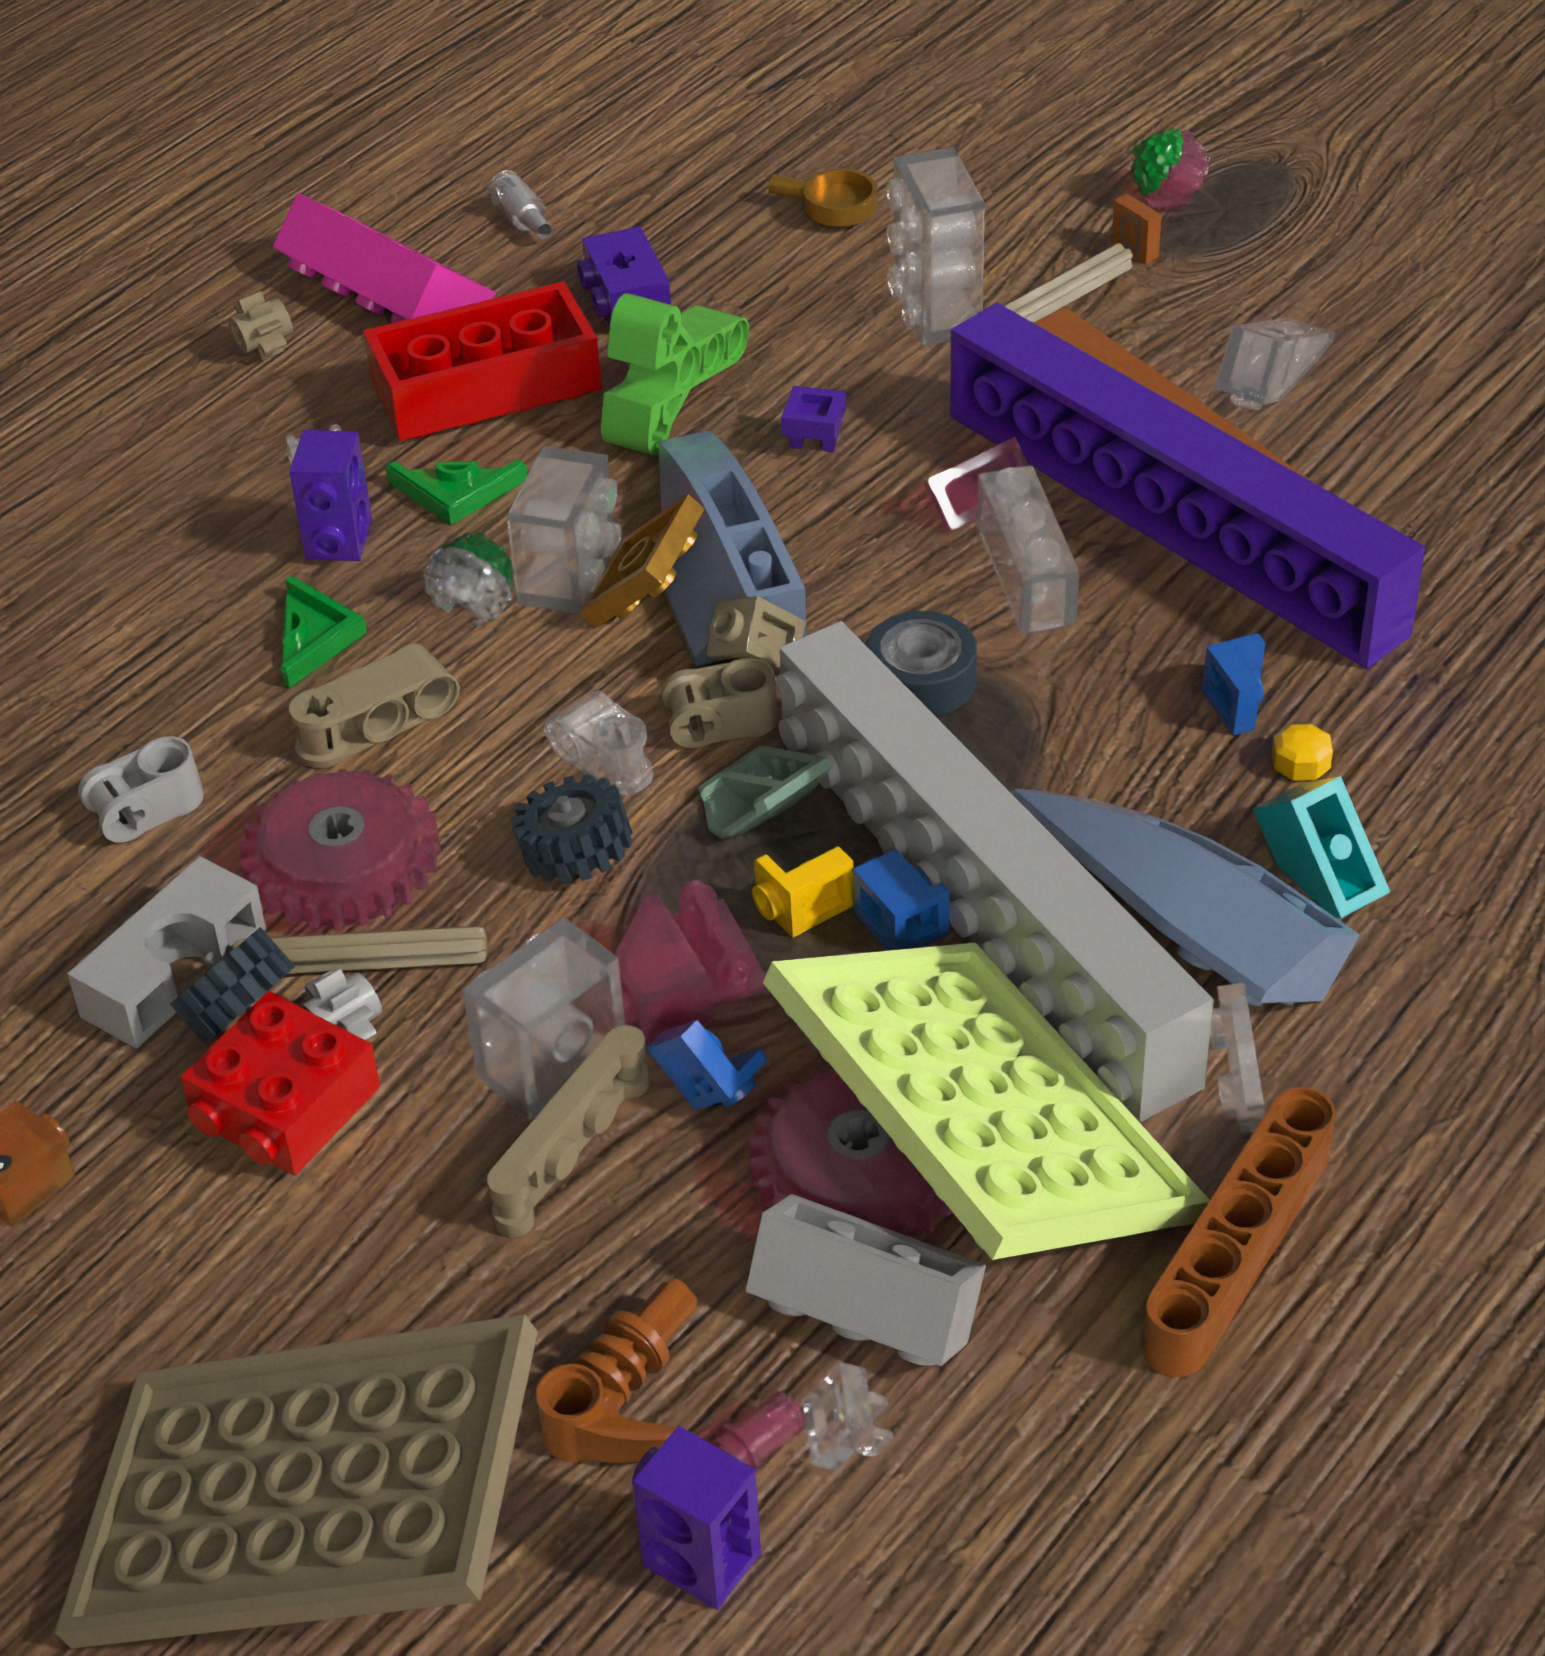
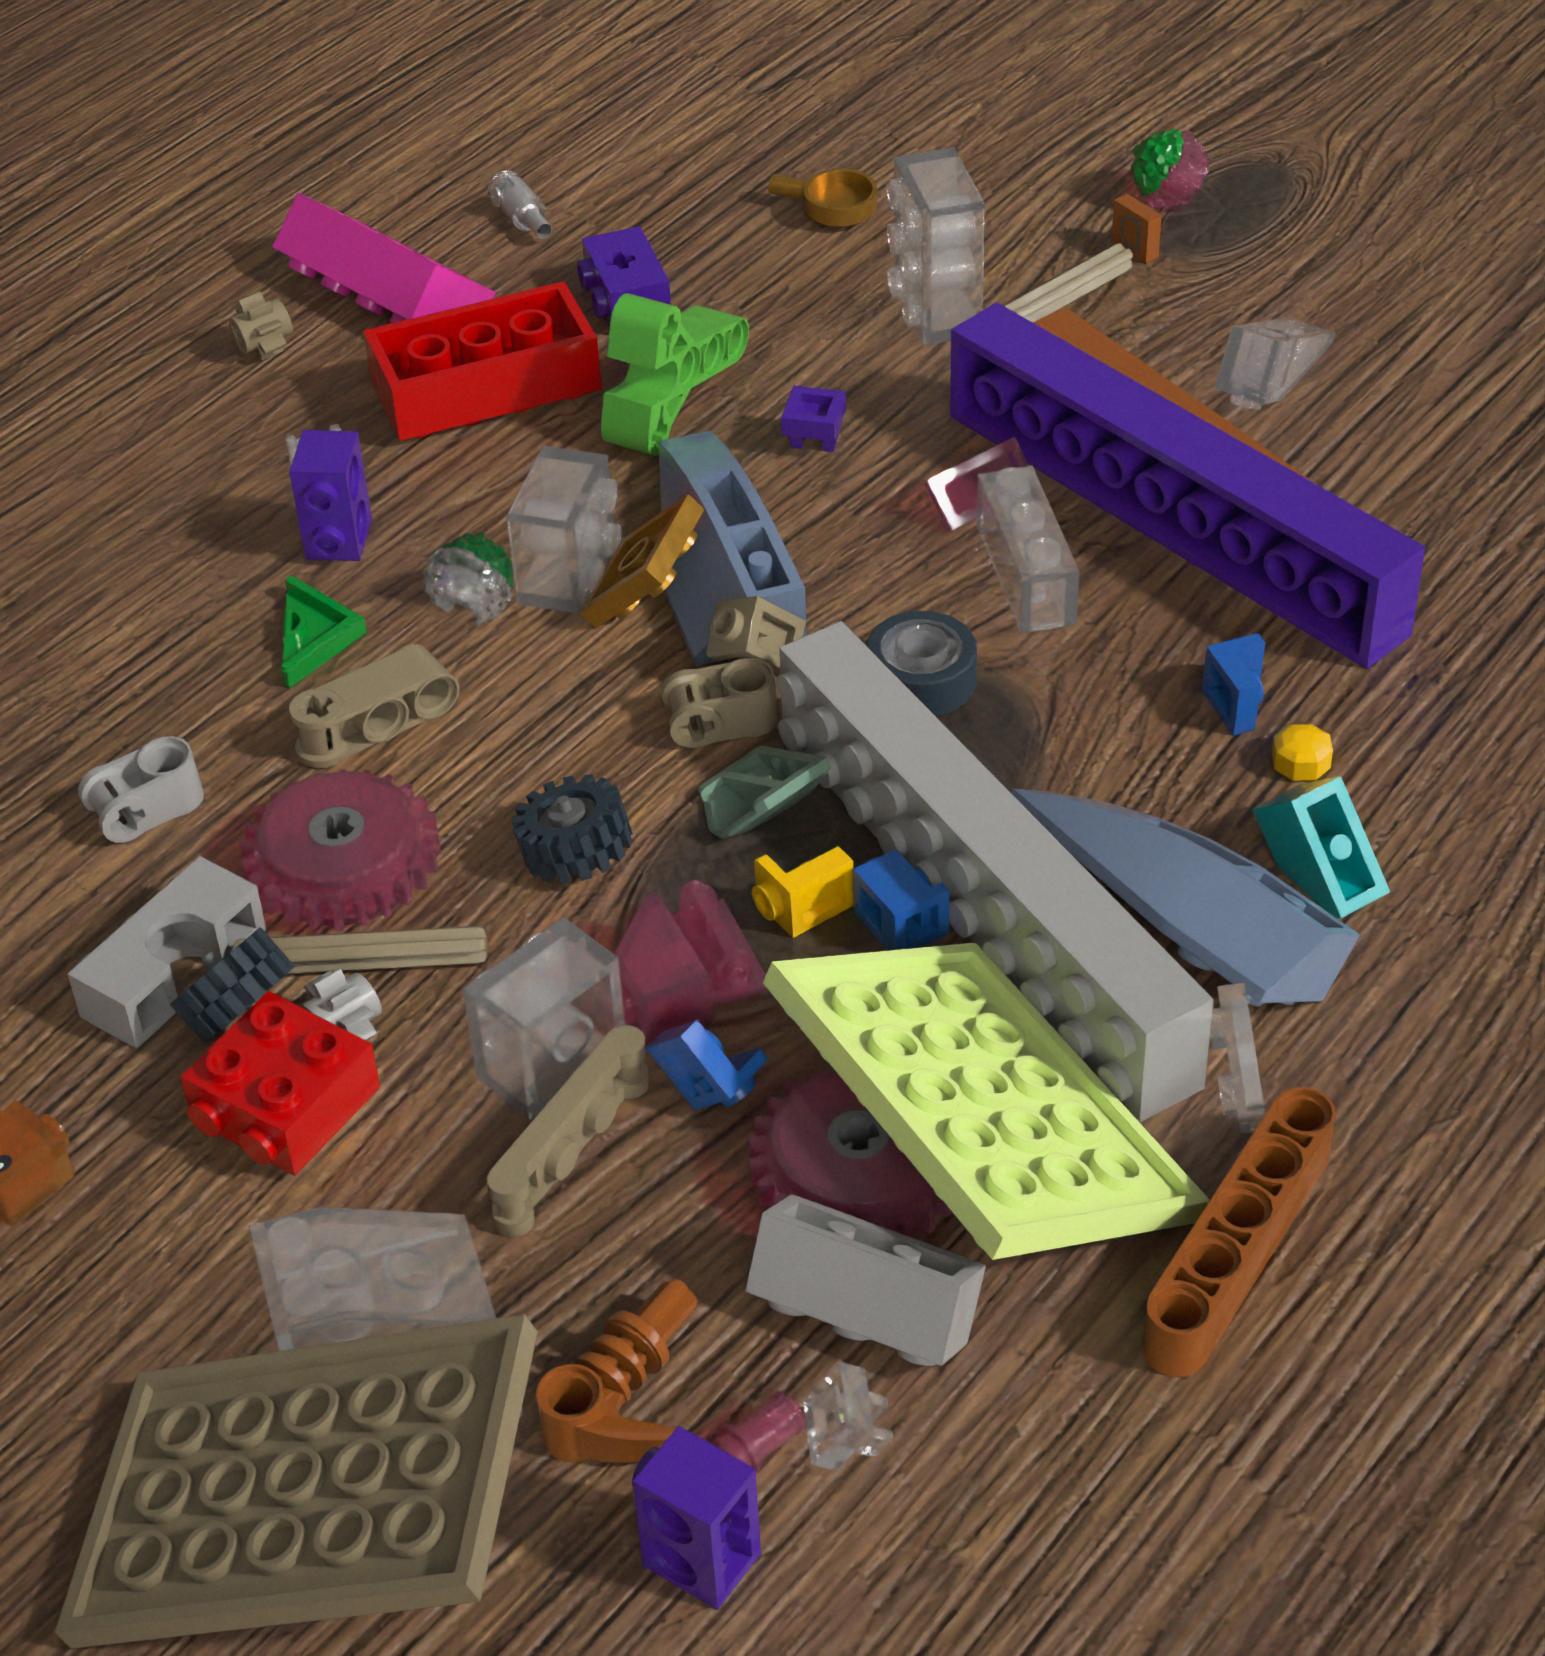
green tile [385,460,528,525] -> none
clear piece [544,689,653,795] -> none
none -> clear slope [249,1207,496,1351]

